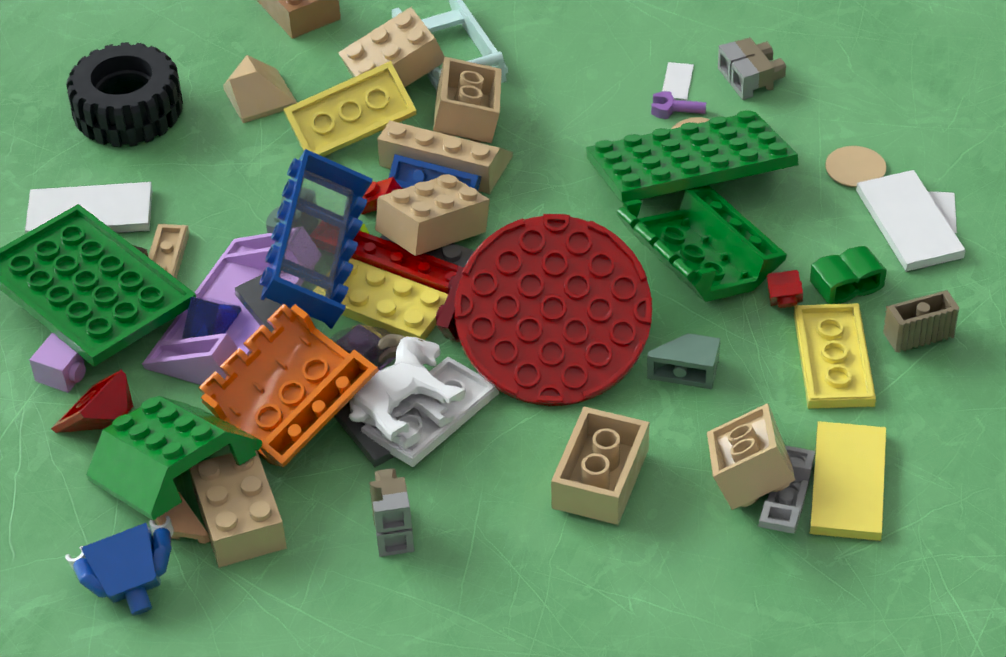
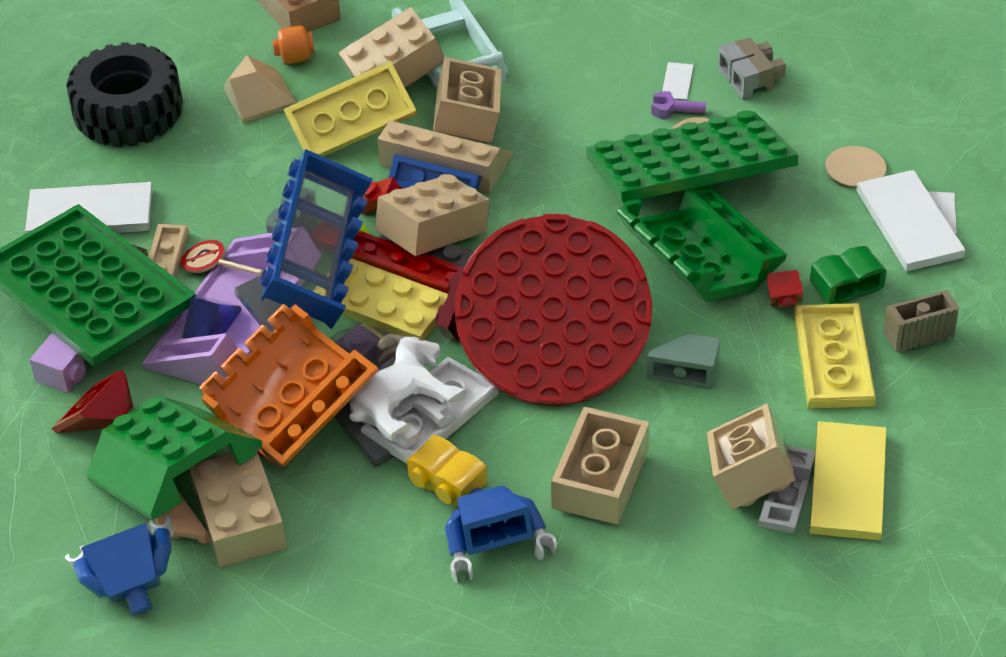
light grey hips [369,468,414,557] -> none
none -> tan piece [181,240,264,275]
none -> orange head [272,25,315,64]
none -> yellow brick [407,435,487,507]
none -> blue torso [445,486,557,583]

